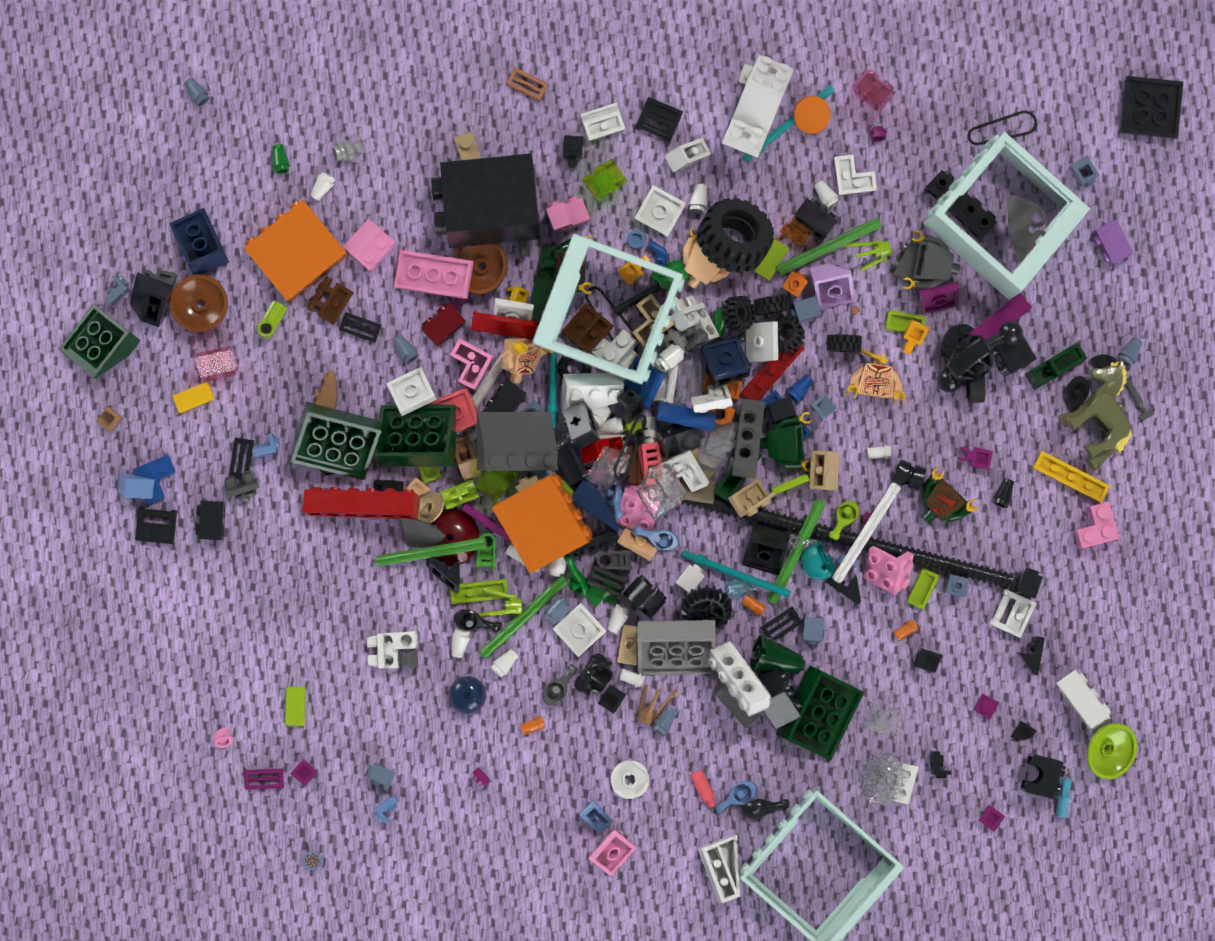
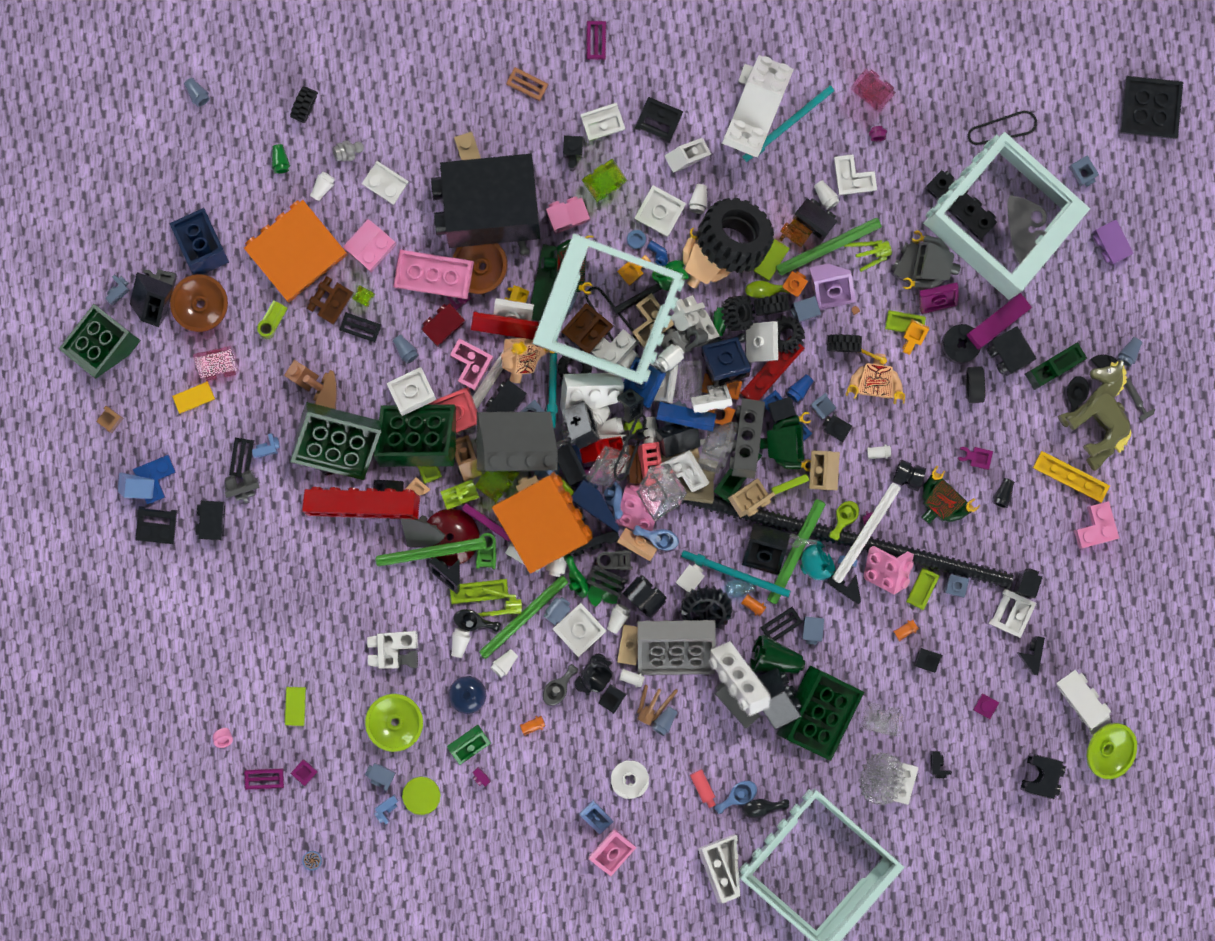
tan dish [418,492,444,524] -> none
orange tile [793,95,831,134] -> none
black piece [937,321,1023,393] -> none
magenta plate [978,805,1005,832] -> none
black tile [1010,720,1037,740] -> none
medium azure axle [1055,778,1072,817] -> none
none -> nougat brick [284,360,323,392]
none -> black tyre [290,86,318,123]
none -> clear neon green wheel [351,285,375,307]
none -> white plate [362,161,409,205]
none -> lime dish [365,694,423,752]
none -> lime tile [402,776,441,815]
none -> green slope [447,725,491,765]
none -> magenta tile [587,21,606,60]
none -> lime piece [745,280,789,299]
none -> black bracket [822,414,852,443]

